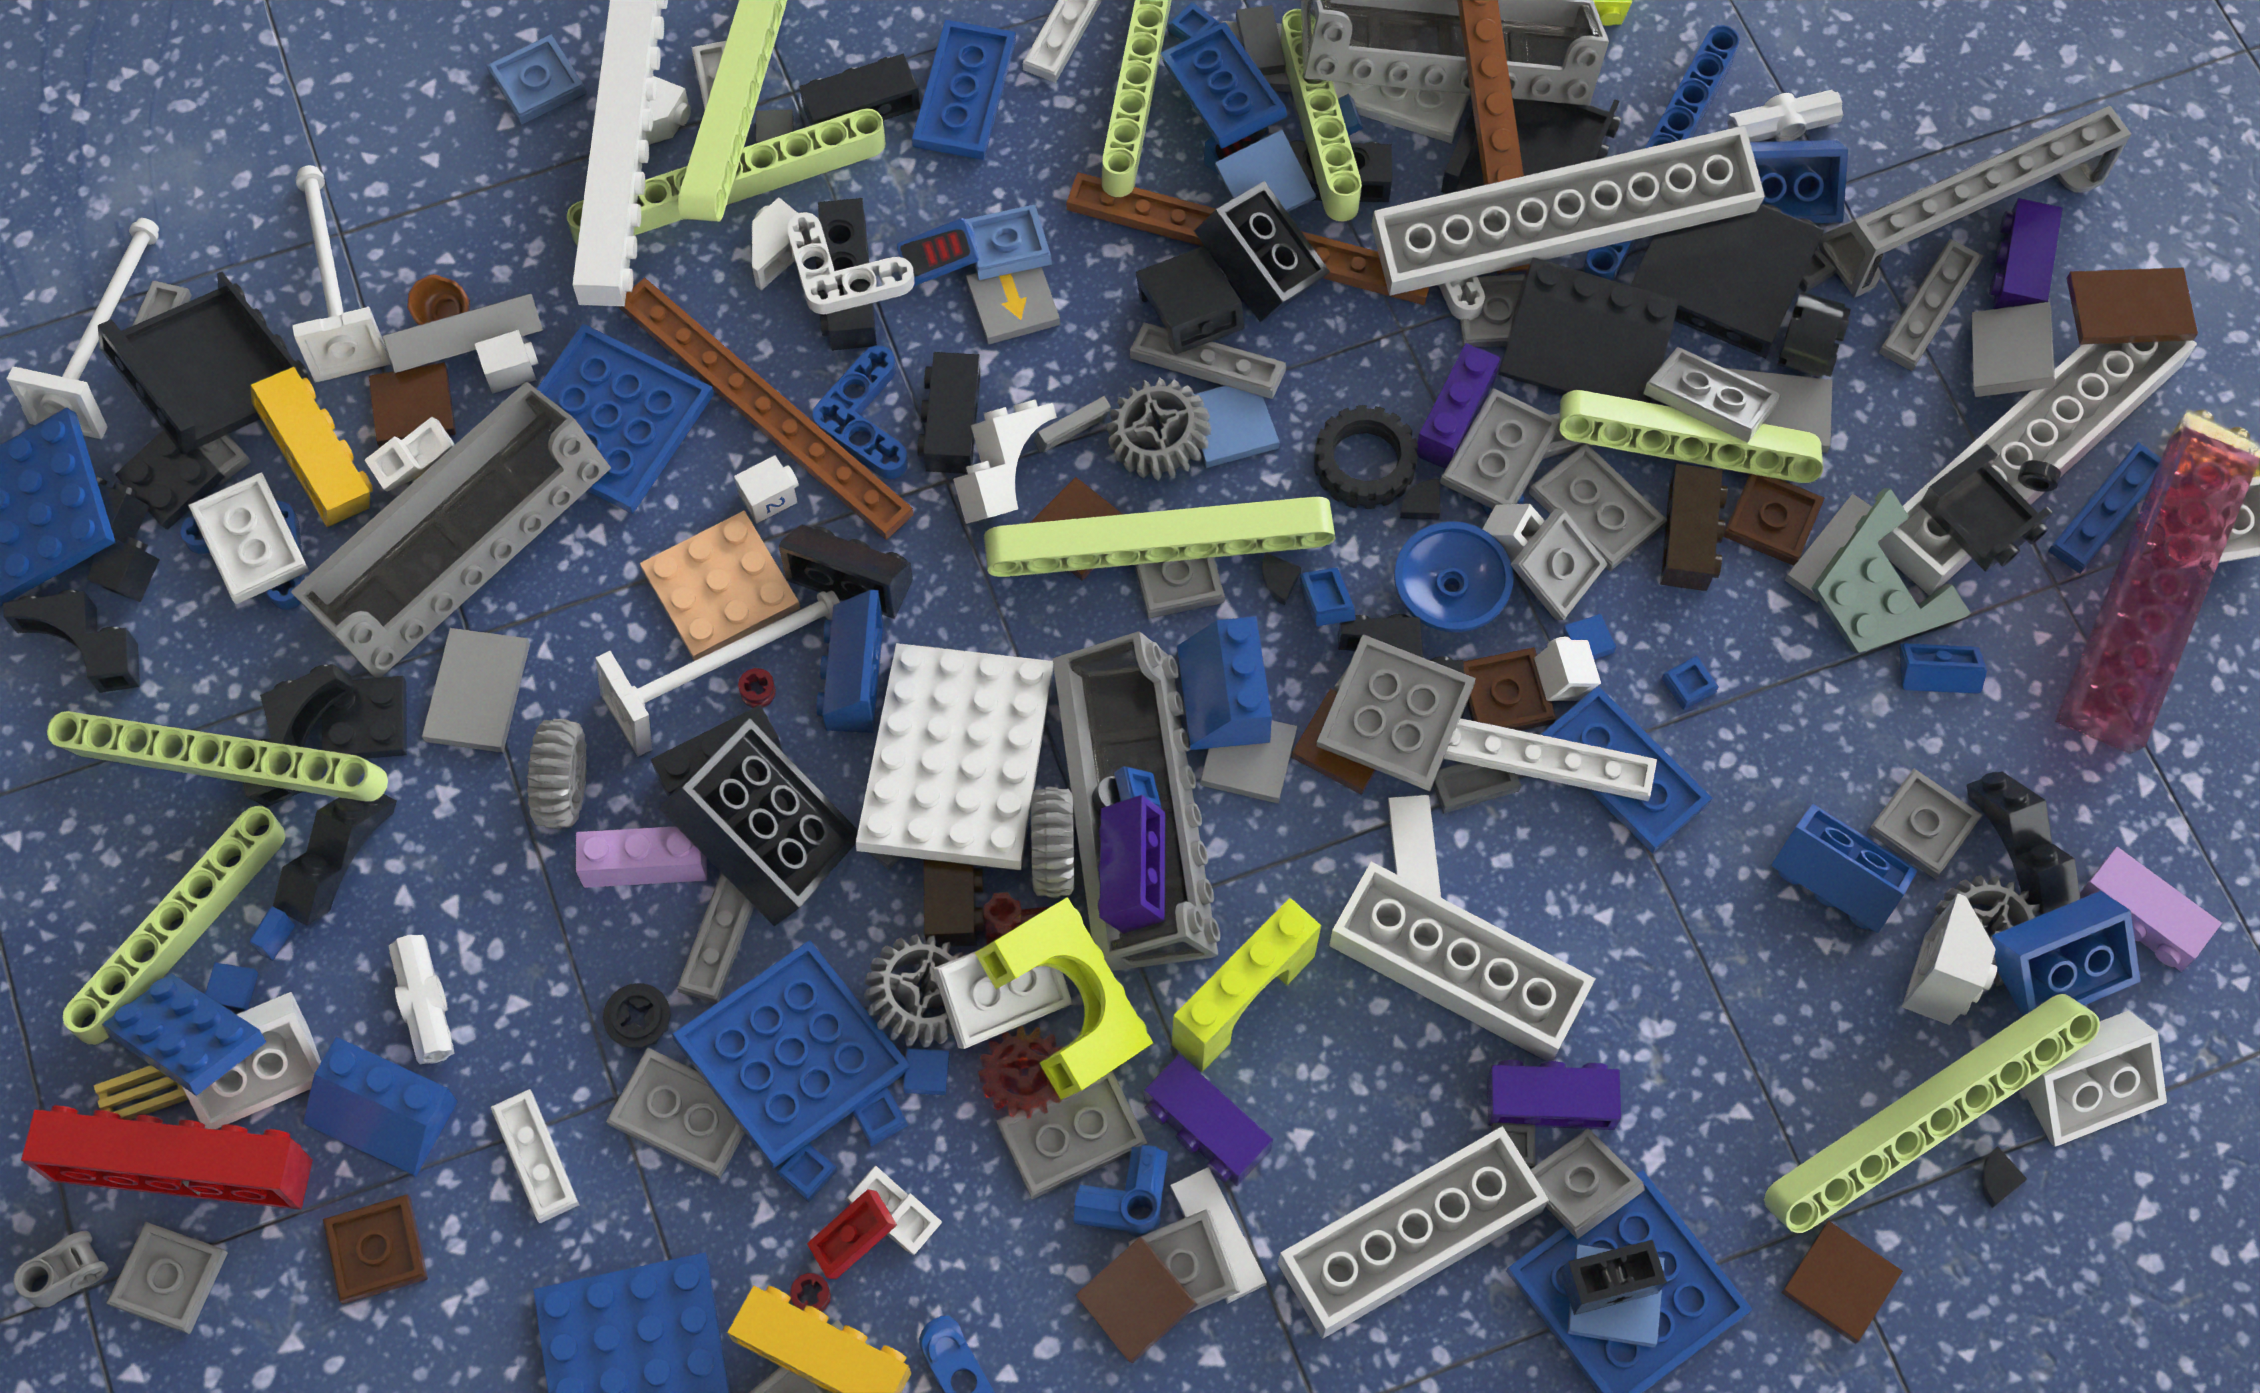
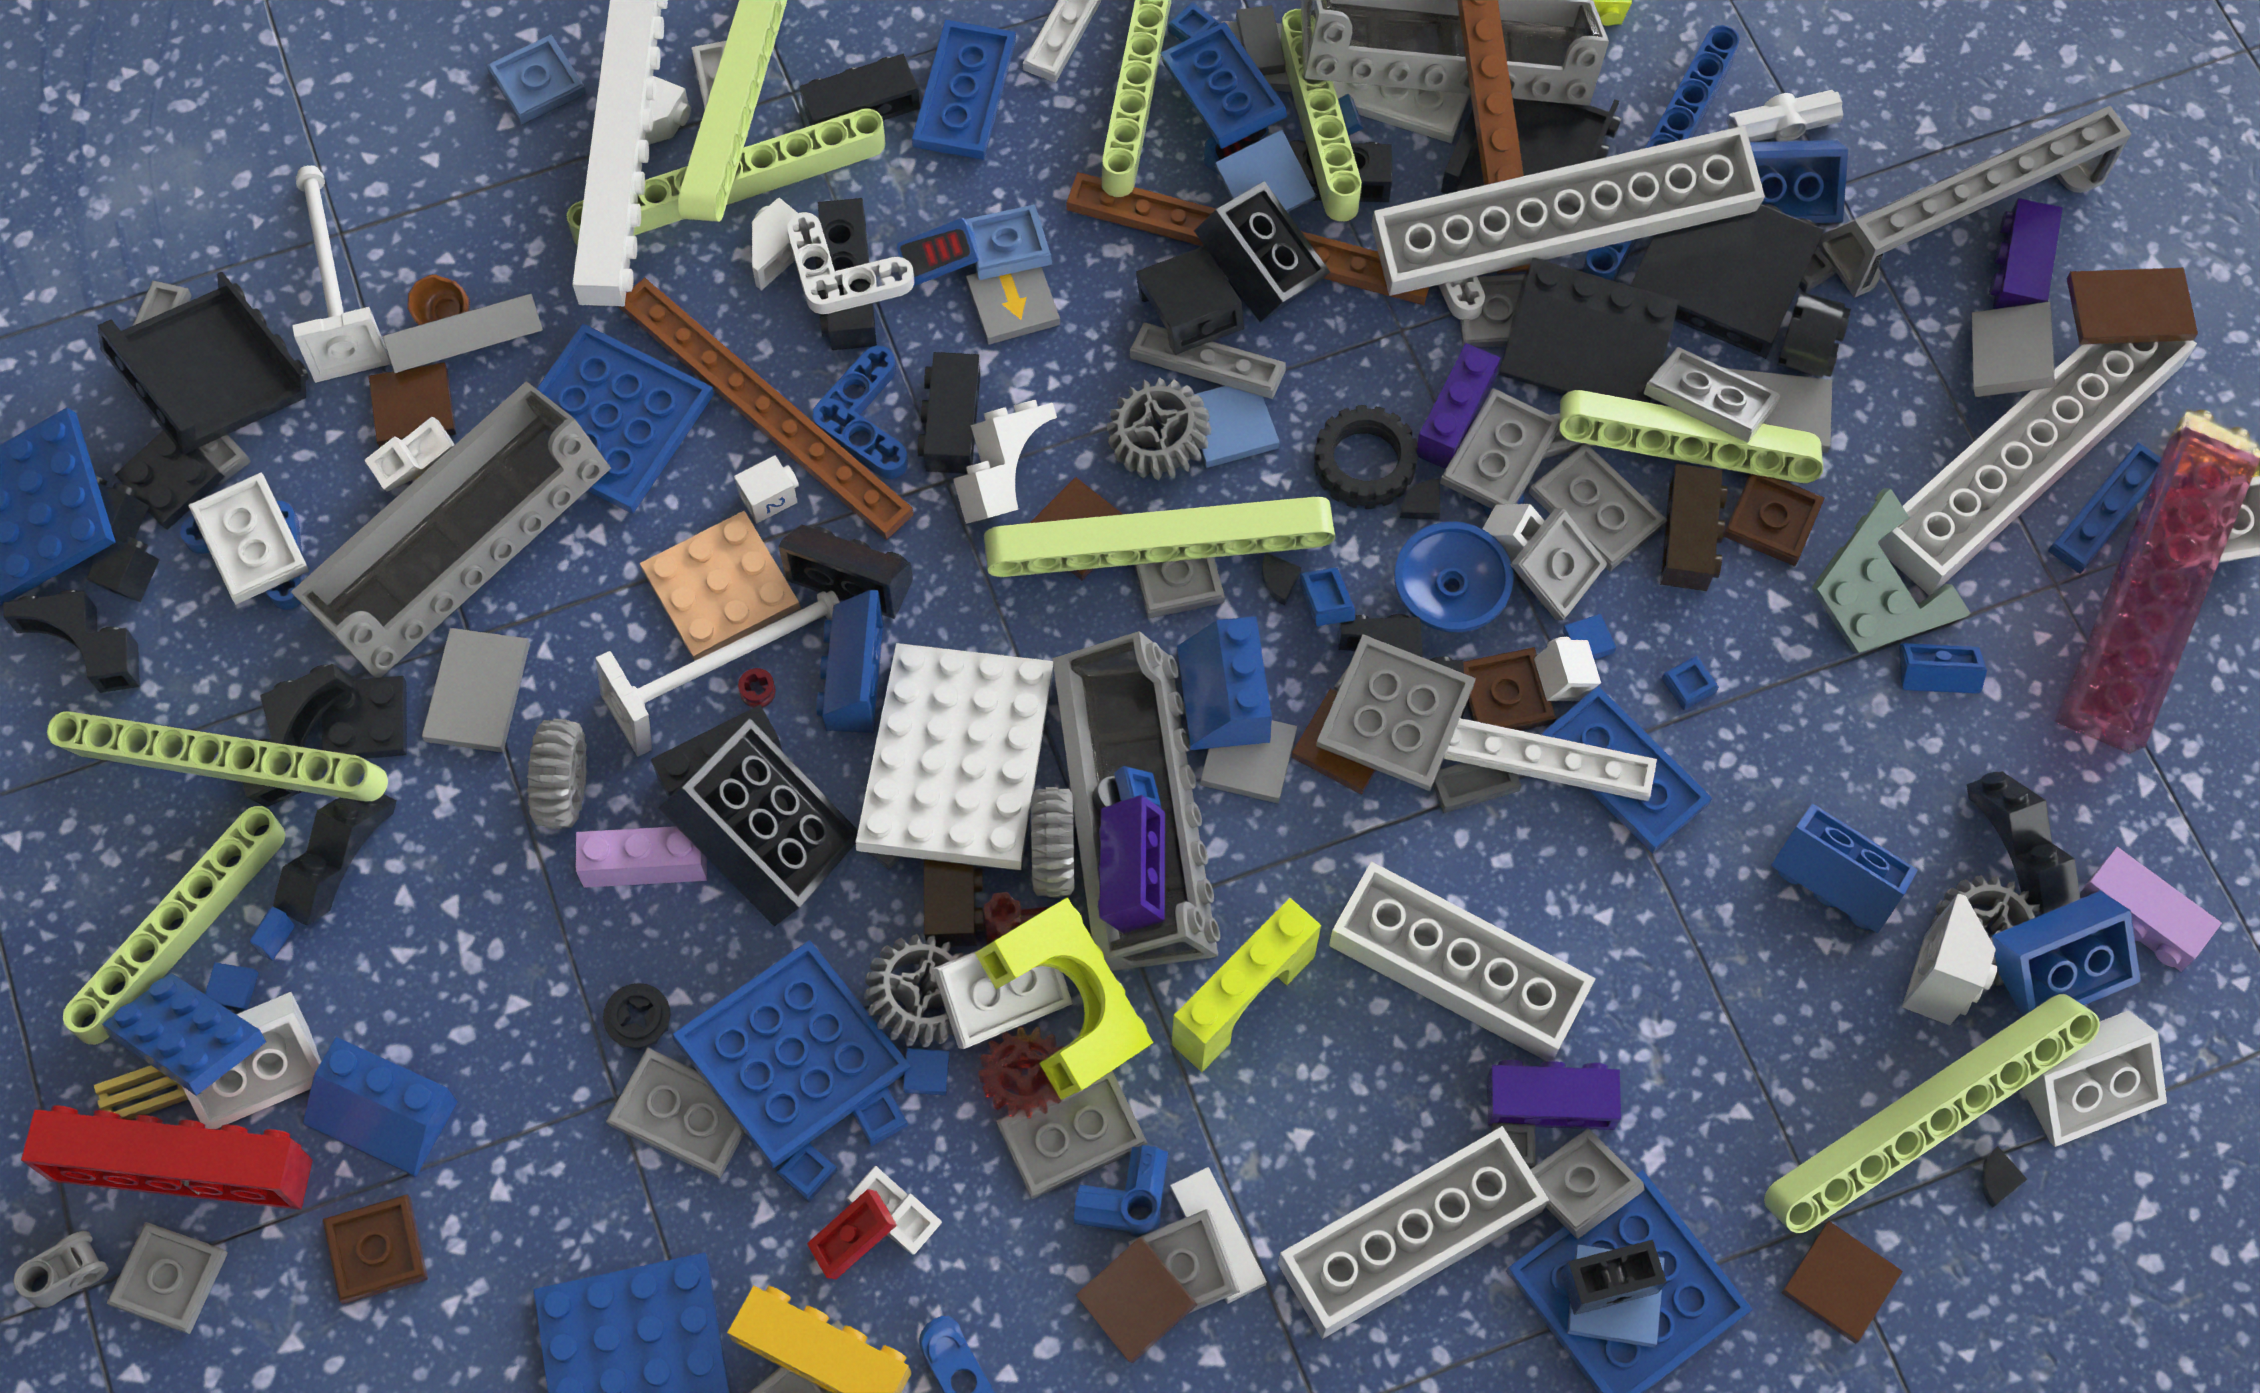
white tile [7,218,159,439] -> none
yellow brick [251,367,373,527] -> none
white piece [388,935,455,1064] -> none
white brick [475,330,538,394] -> none
white tile [491,1089,579,1223] -> none
light grey tile [677,873,754,1004] -> none
dark grey tile [756,109,794,144] -> none
dark red bush [790,1273,831,1312] -> none
light grey tile [1034,396,1111,453] -> none
dark purple brick [1144,1054,1273,1186] -> none
white tile [1388,795,1441,897] -> none
light grey tile [1785,494,1872,603] -> none
light grey tile [1867,768,1982,879] -> none
light grey tile [1879,239,1983,371] -> none
black panel [1919,444,2053,572] -> none
black tile [2018,460,2061,492] -> none

